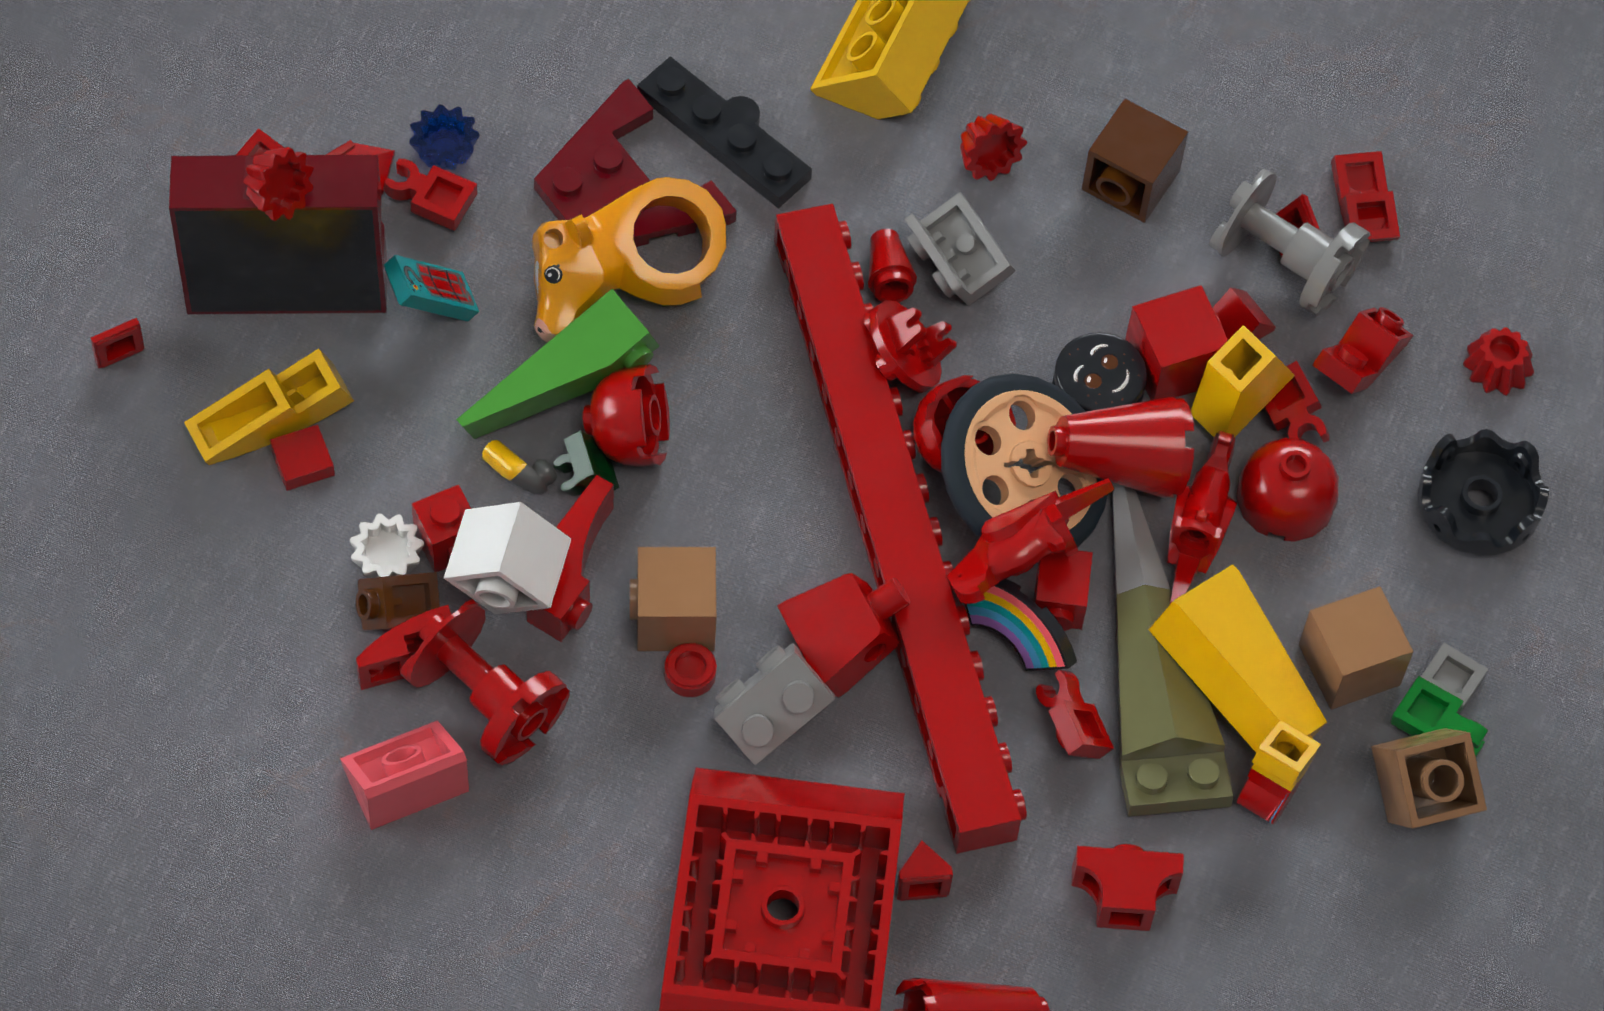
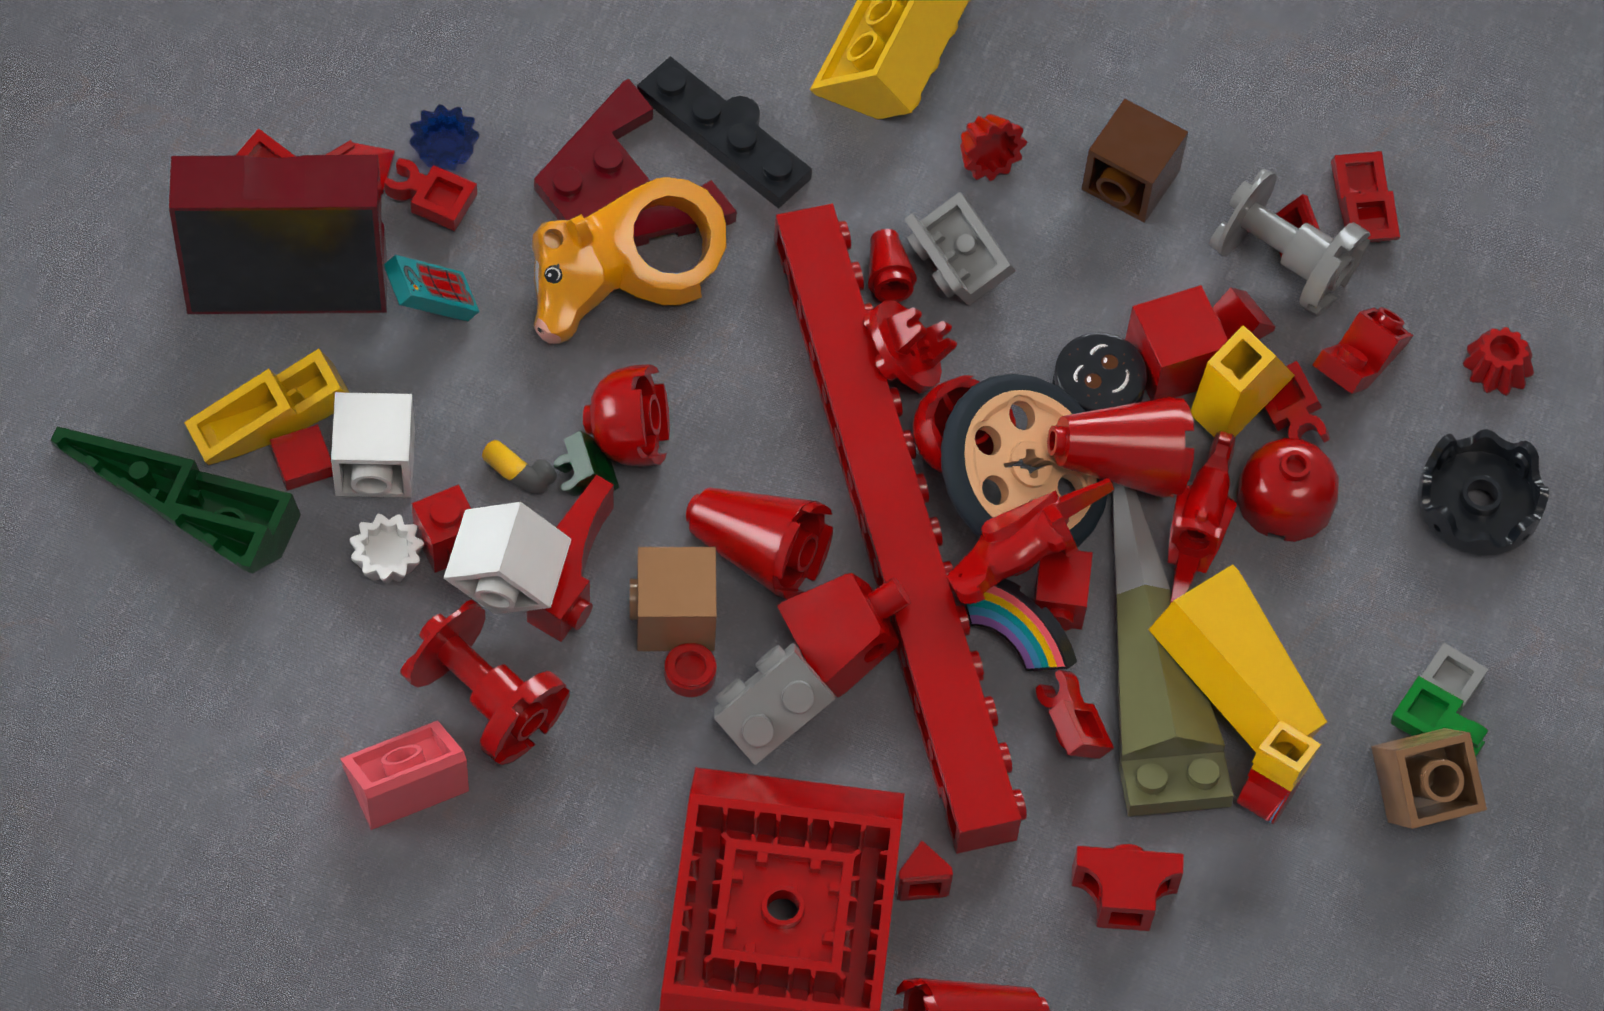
red slope [90,318,145,369] -> none
red piece [243,147,314,221] -> none
reddish brown bracket [356,572,440,630] -> none
red slope [356,604,451,690] -> none
bright green wedge [456,289,659,439] -> none
medium nougat head [1299,586,1414,710] -> none
none -> dark green wedge [51,426,301,574]
none -> white head [331,392,415,498]
none -> red cone [686,487,833,600]

